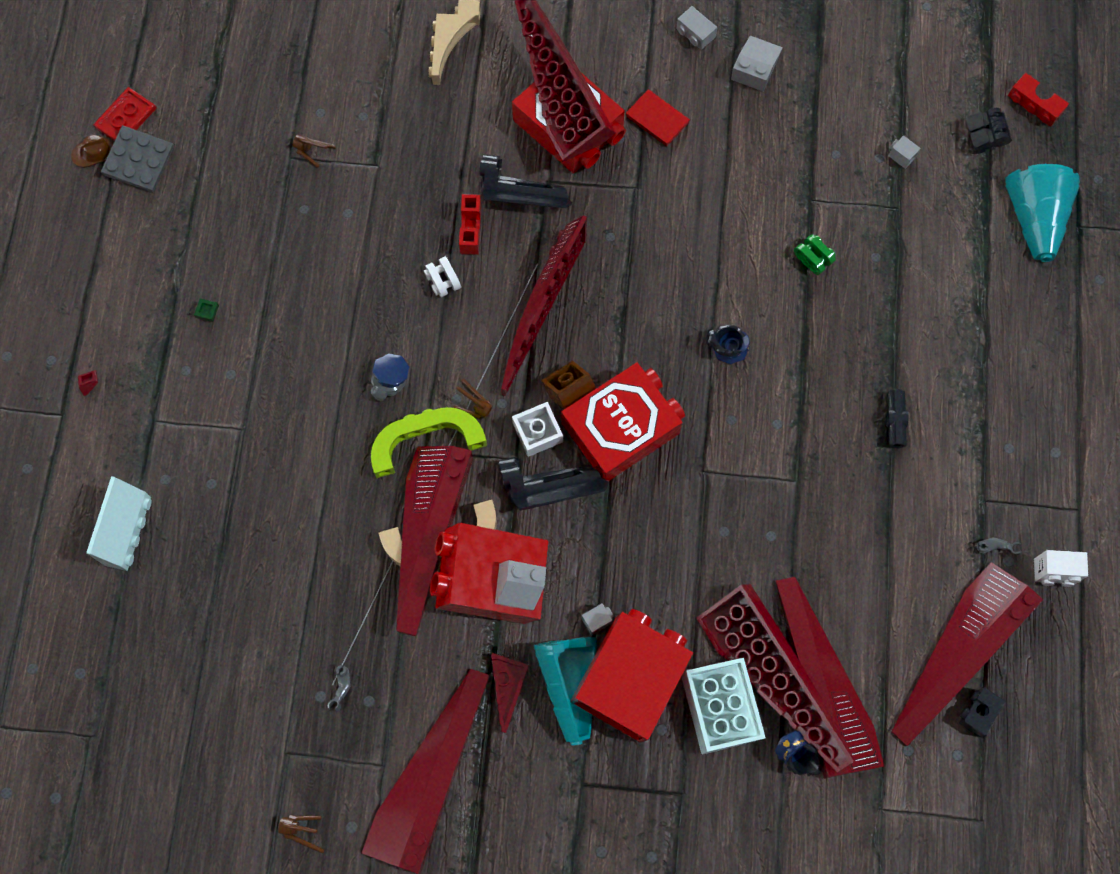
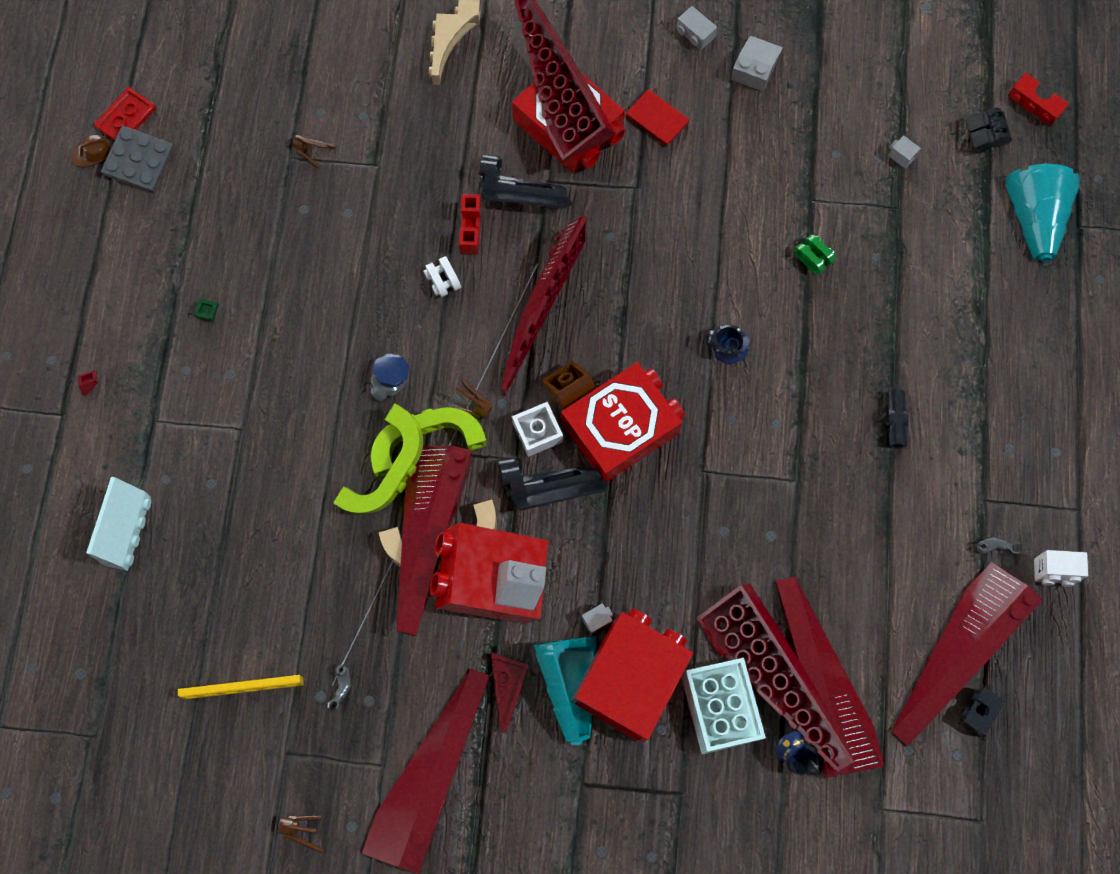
none -> yellow tile [178,675,304,699]
none -> lime arch [333,404,423,514]

